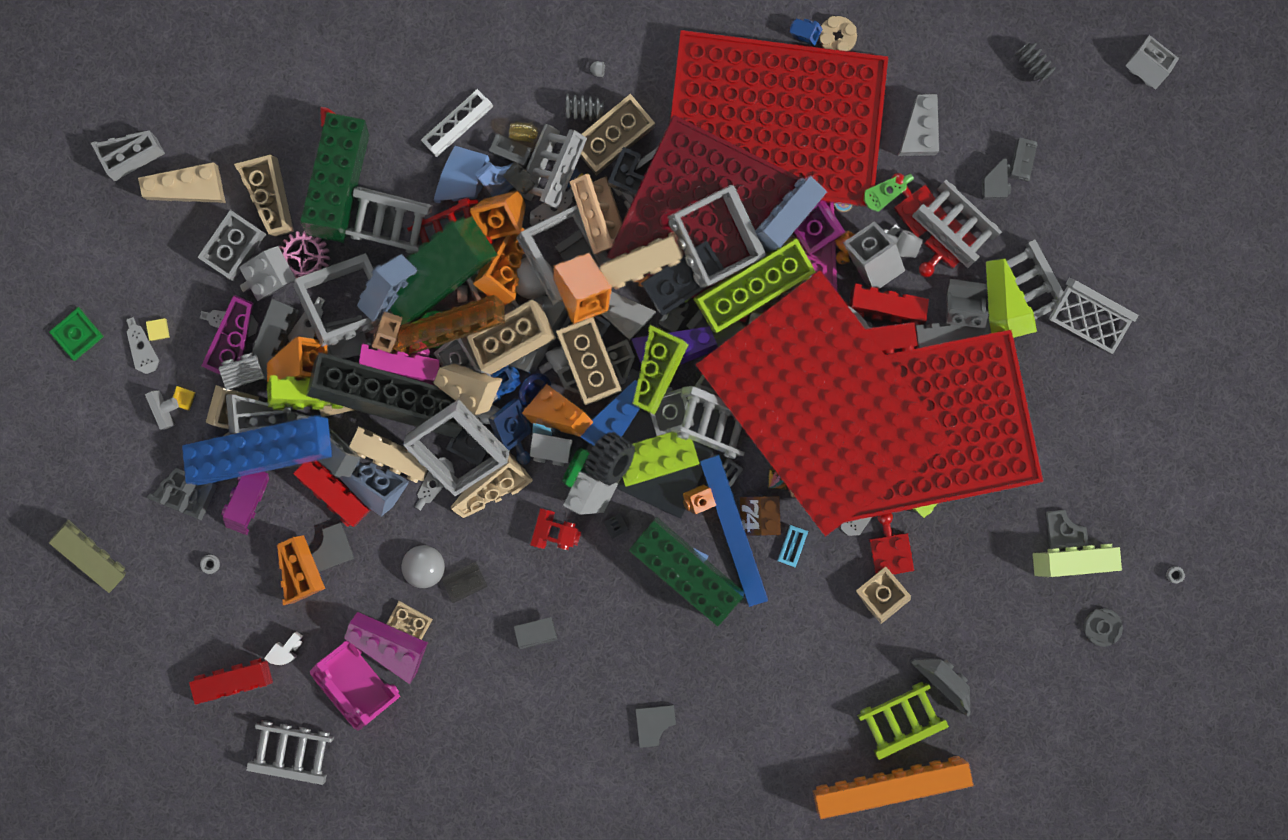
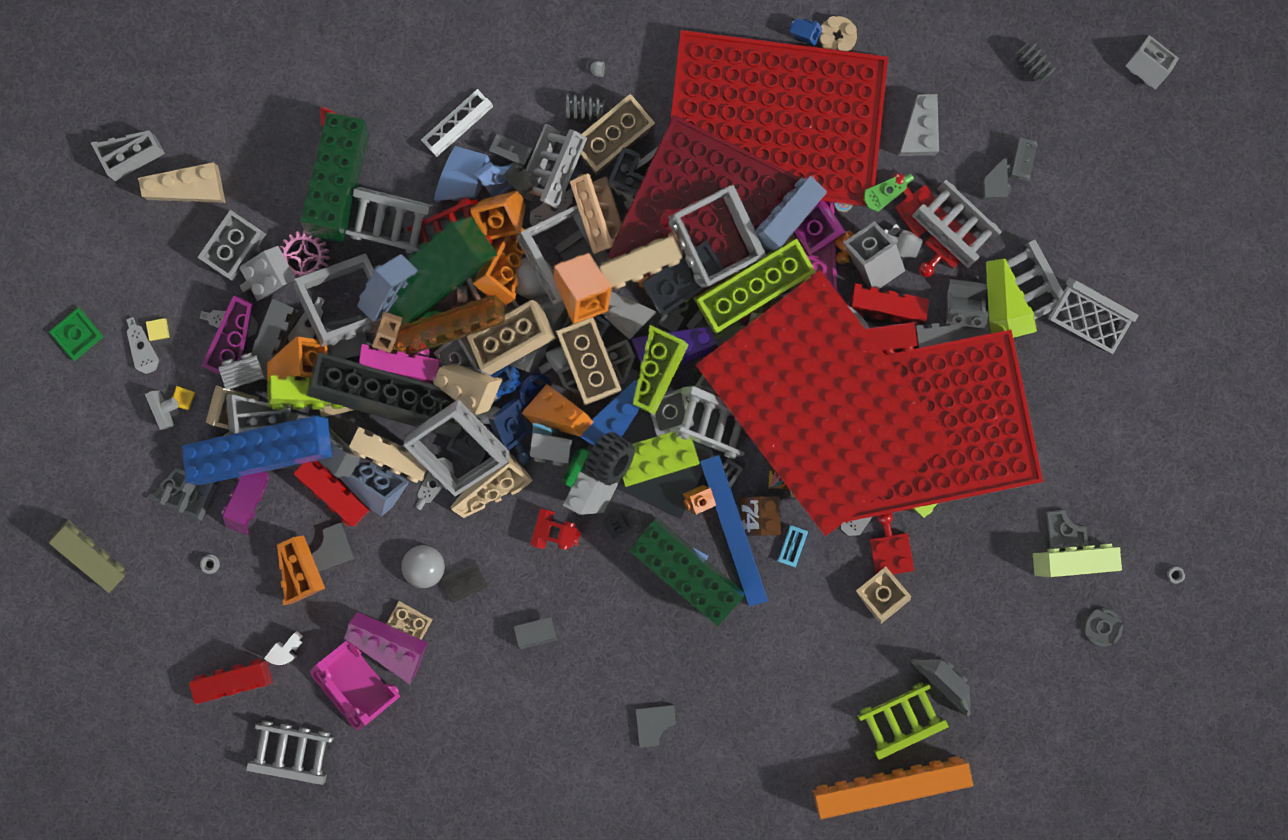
tan wedge [234,155,294,236] -> none
clear yellow brick [509,122,538,143] -> none

